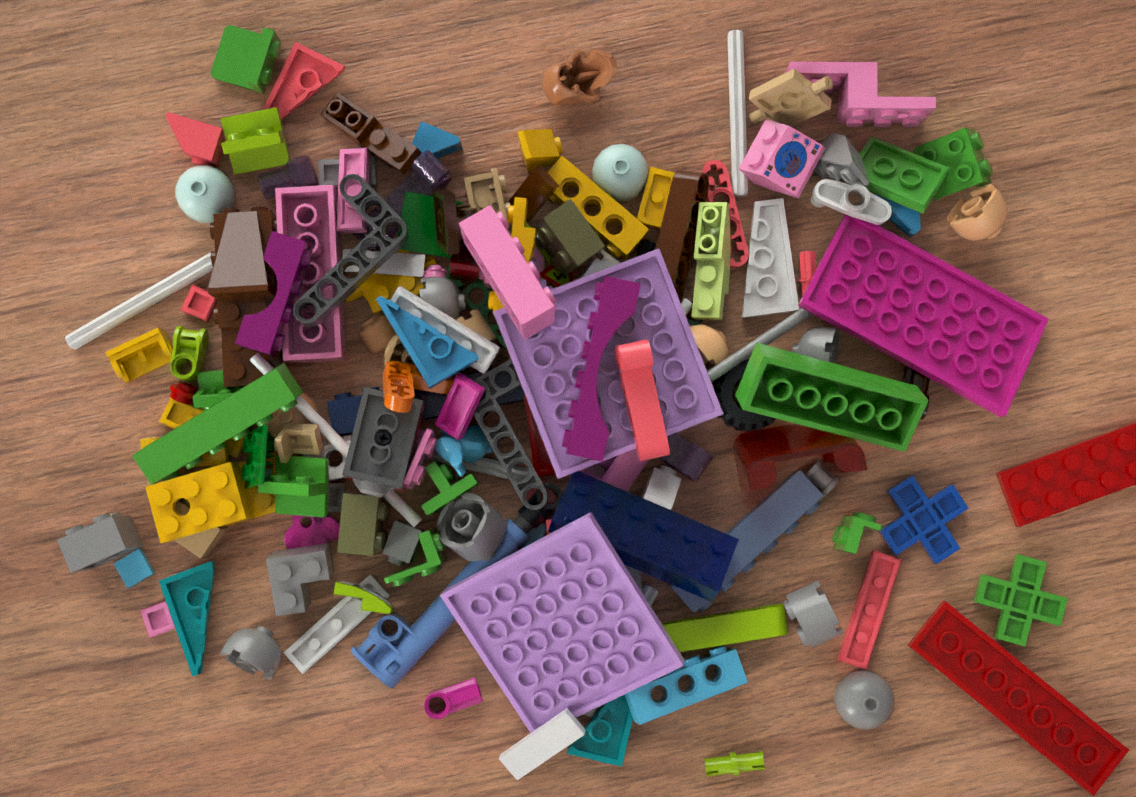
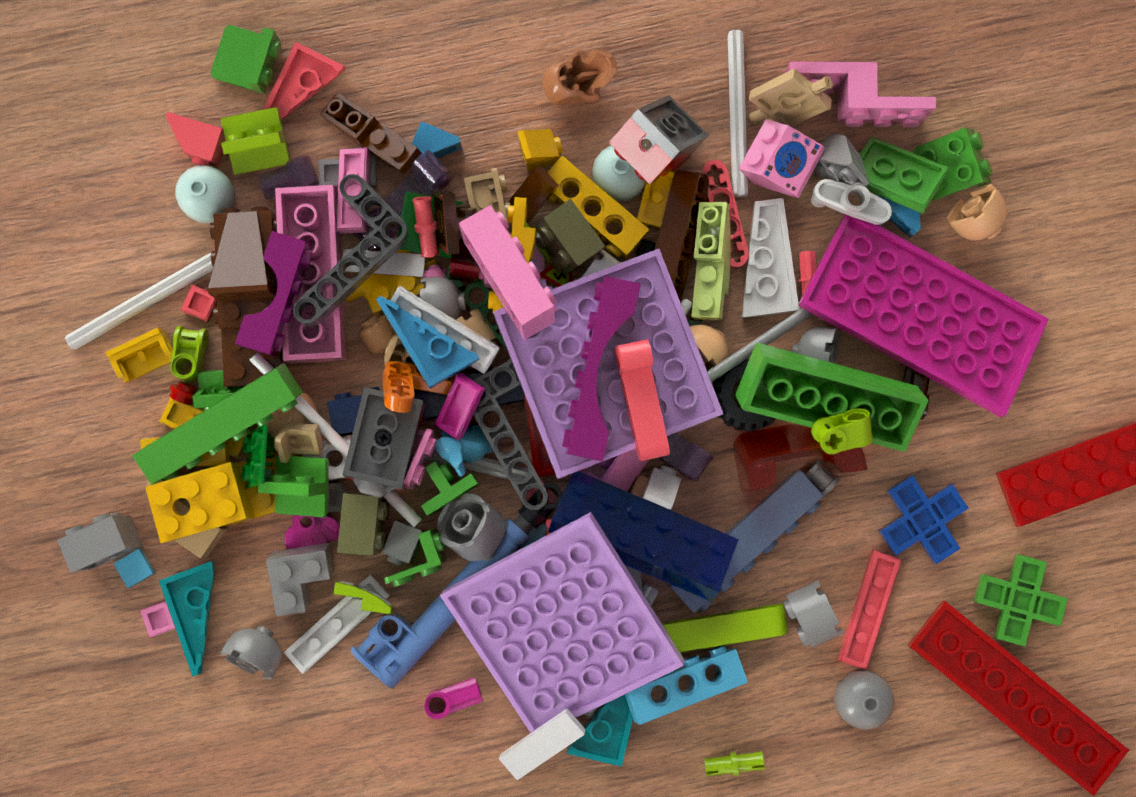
bright green bracket [832,512,883,554] -> none
none -> coral pin [412,196,440,258]
none -> piece [609,95,709,184]
none -> nougat tile [627,475,649,506]
none -> lime piece [811,408,873,454]

